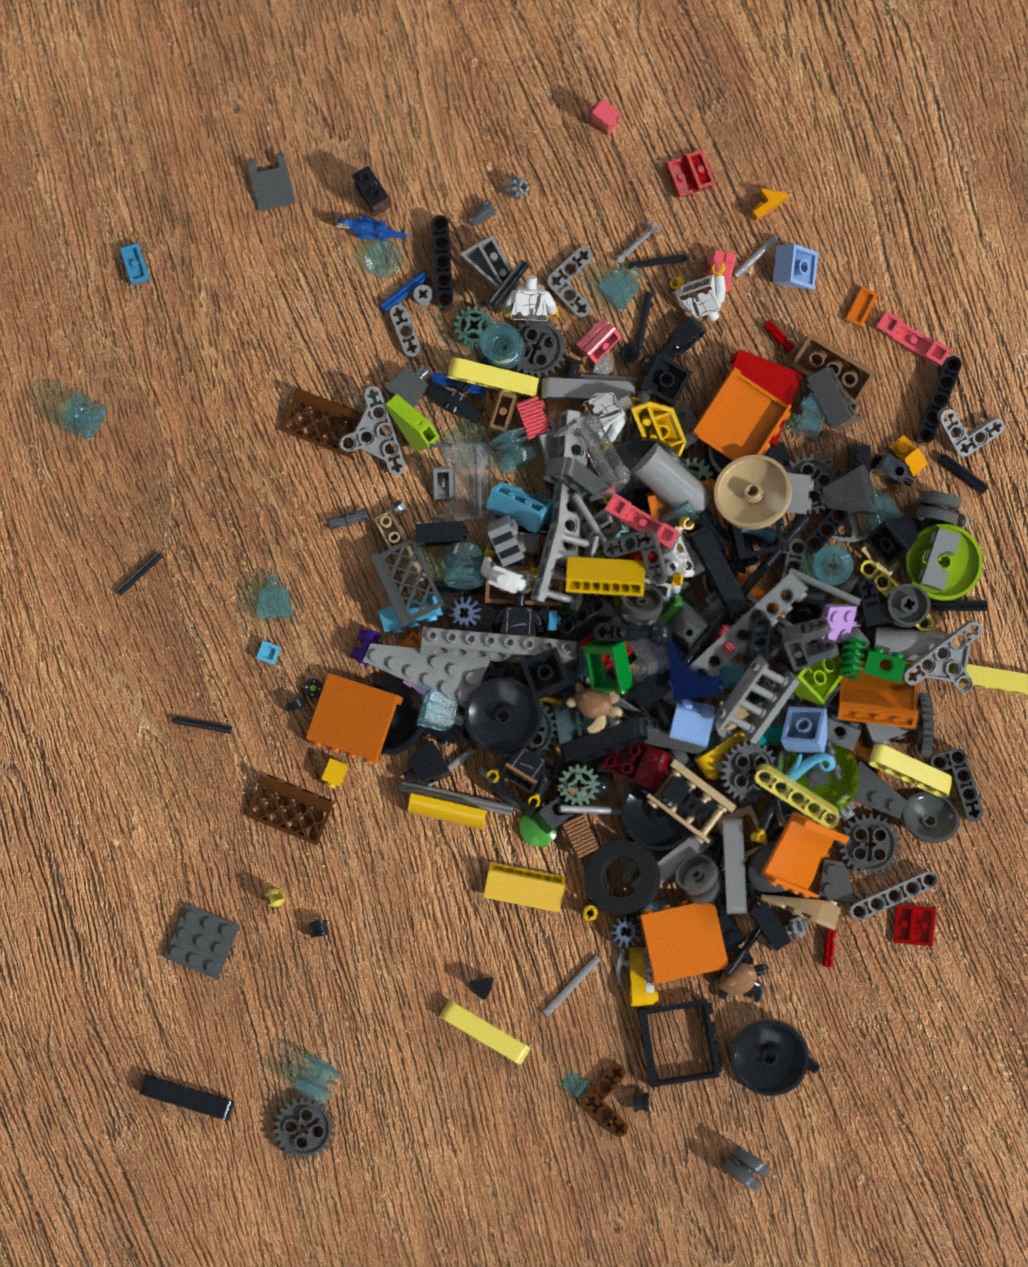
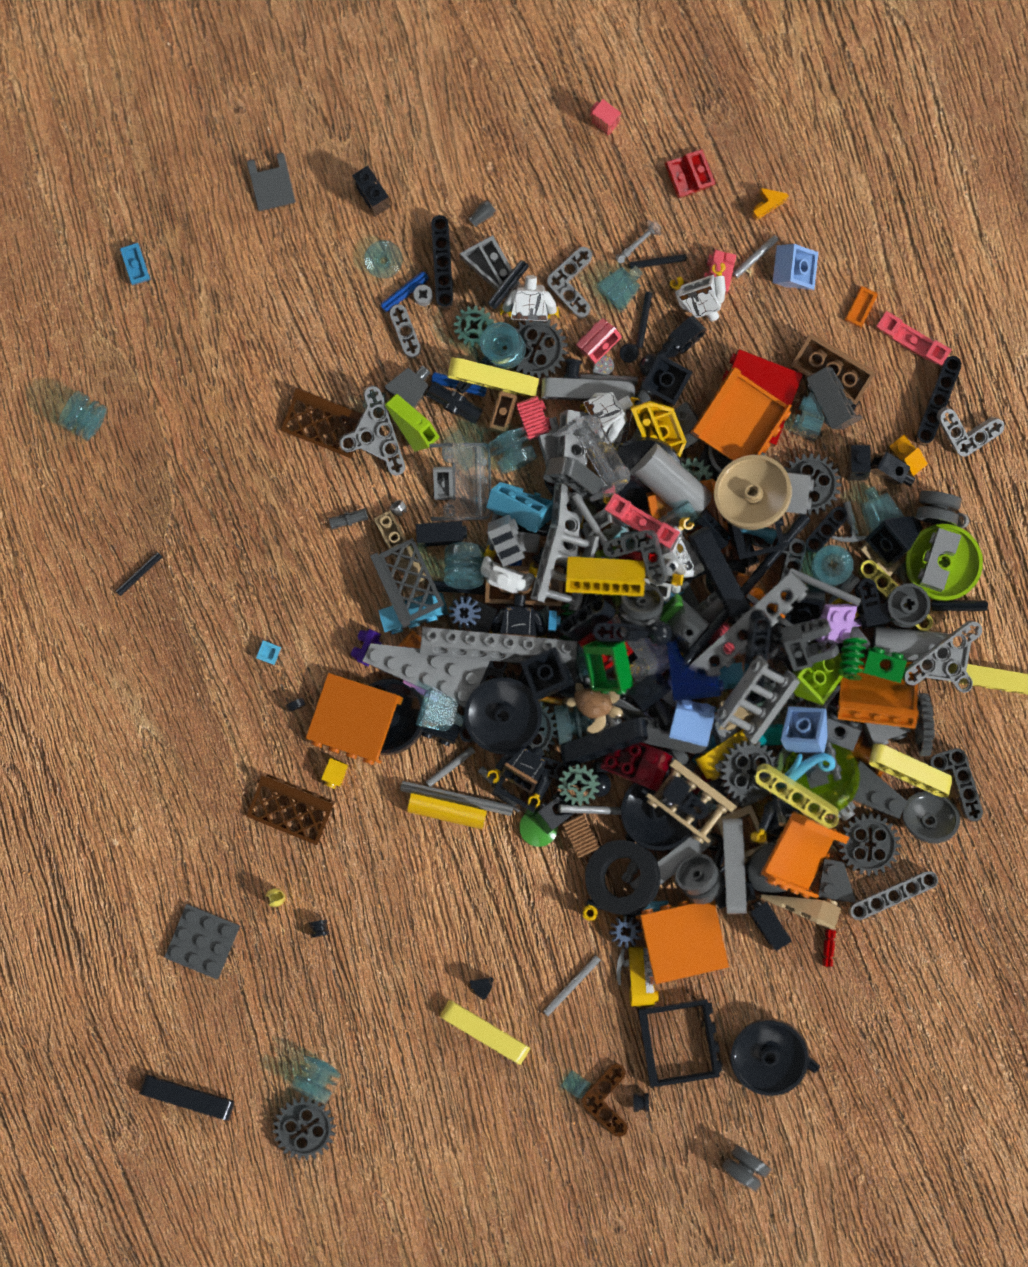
black bar [174,716,232,734] -> none
clear light blue torso [257,575,295,620] -> none
black tile [303,679,323,698] -> none
blue animal [337,216,407,241] -> none
black torso [403,740,452,786] -> none
yellow brick [483,862,566,912] -> none
light grey gear [505,175,529,200] -> none
animal [711,948,769,1002] -> none
black plate [717,907,747,954] -> none
black bar [724,928,762,977] -> none
red axle [763,320,795,352] -> none
black tile [766,443,791,465] -> none
light grey gear [784,916,809,939] -> none
dark grey slope [820,465,877,515] -> none
red slope [893,904,937,946] -> none
black axle [938,454,989,494] -> none

